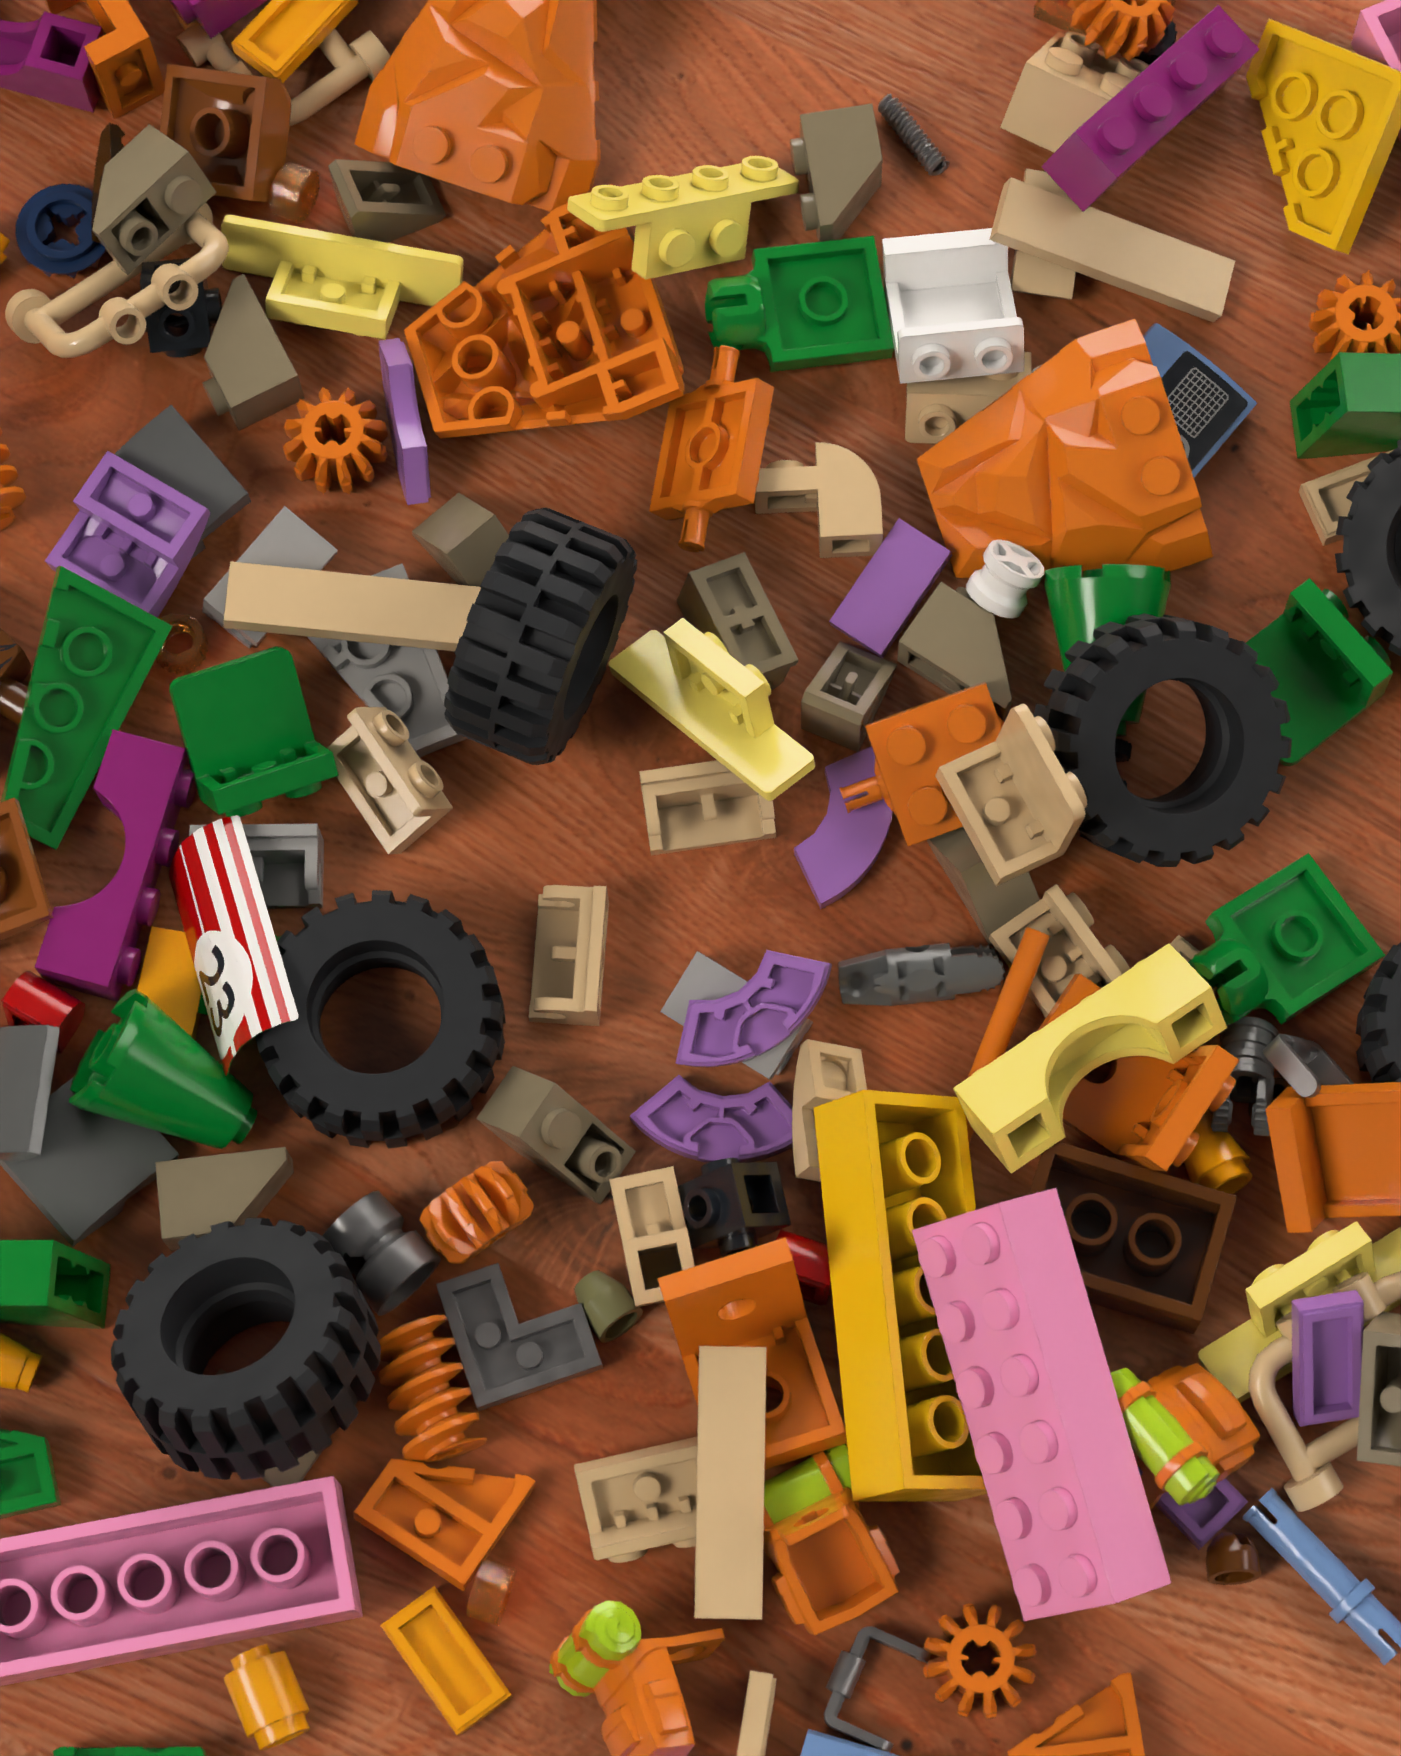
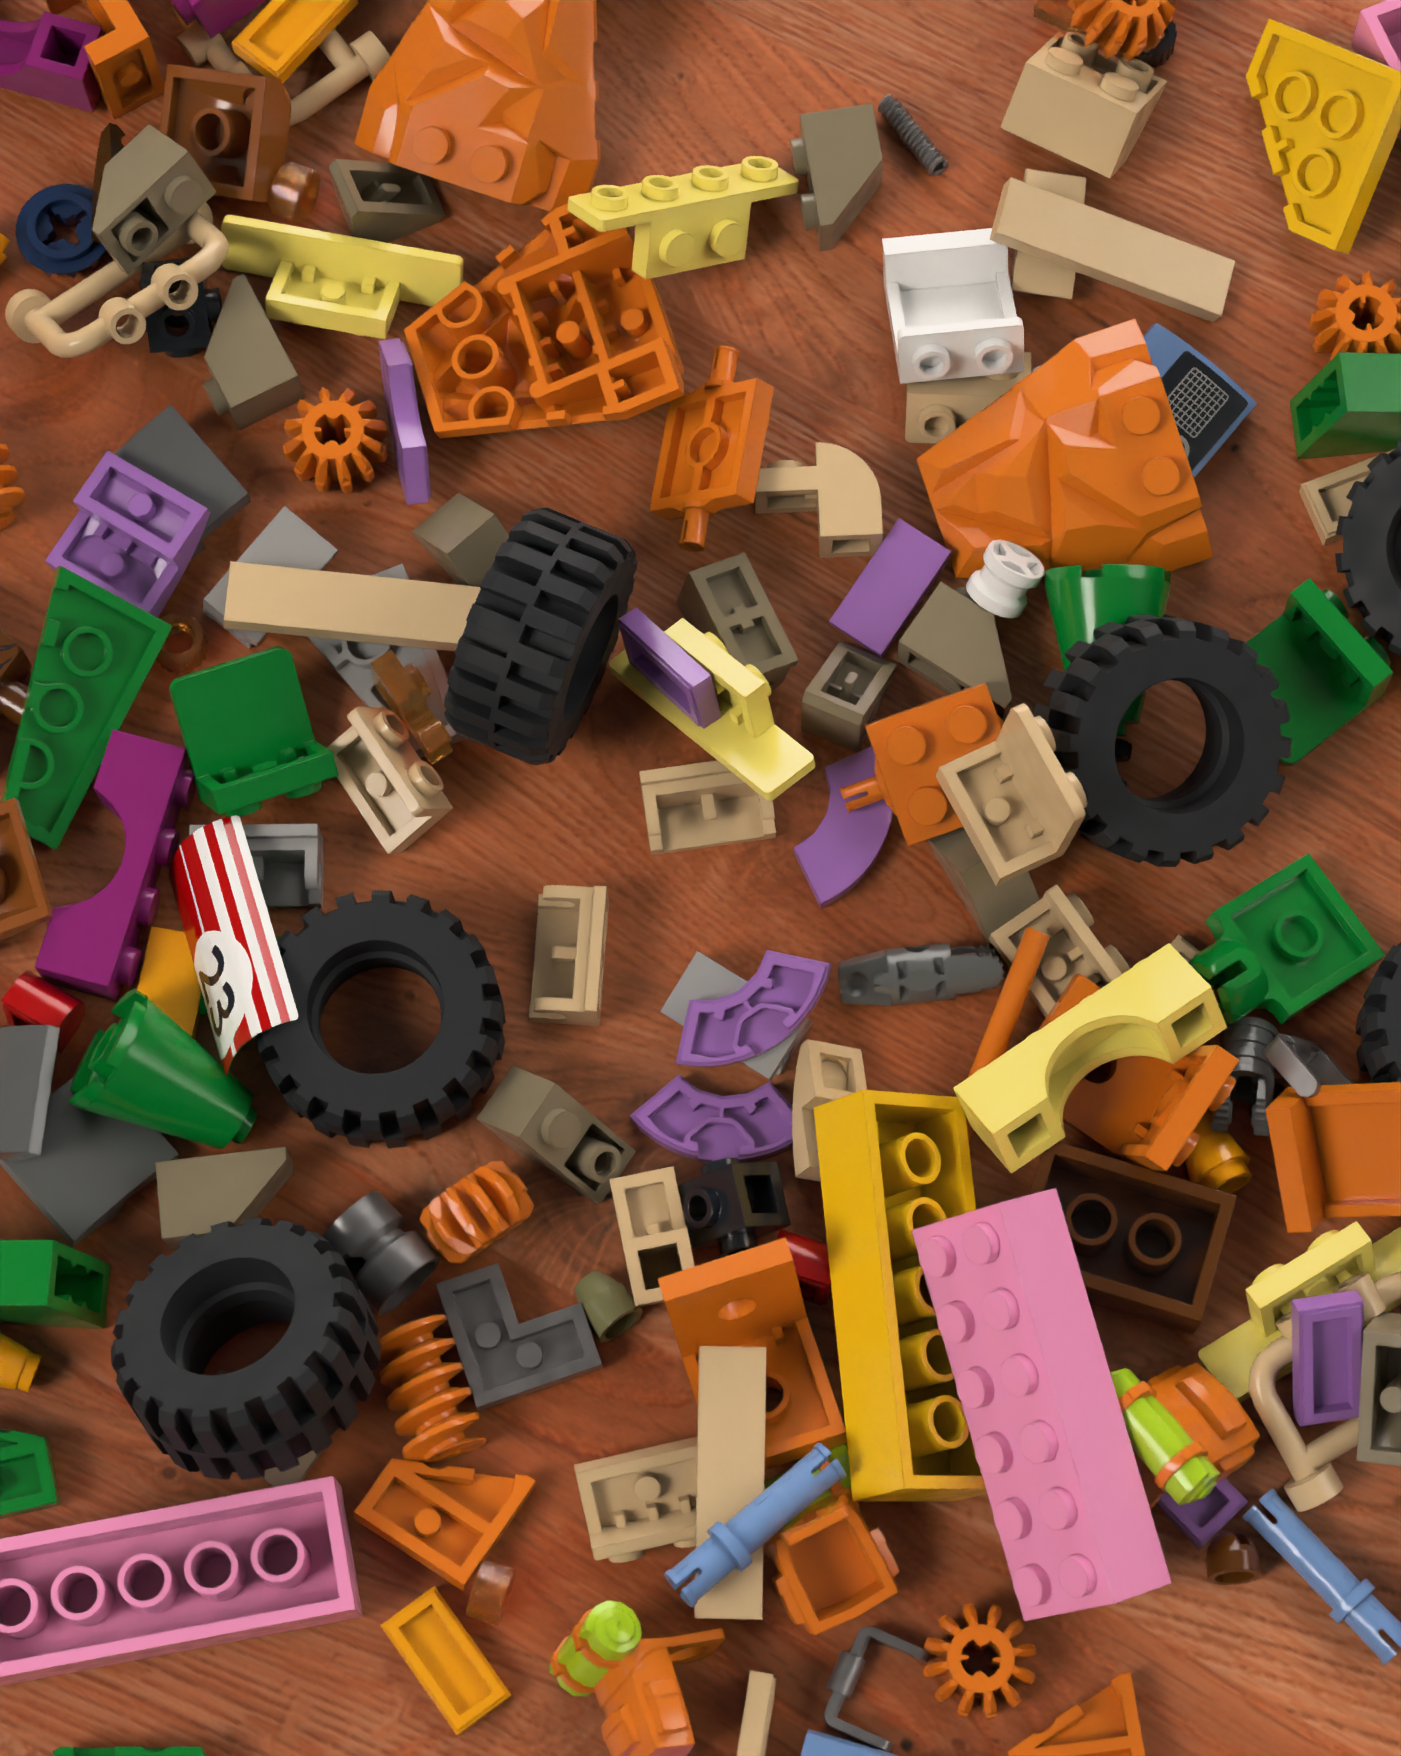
light orange brick [223,1644,310,1751] -> none
green plate [705,236,894,372] -> none
magenta arch [1041,5,1260,212] -> none
none -> clear orange plate [370,650,453,765]
none -> medium lavender tile [618,607,721,729]
none -> medium blue pin [664,1443,846,1607]

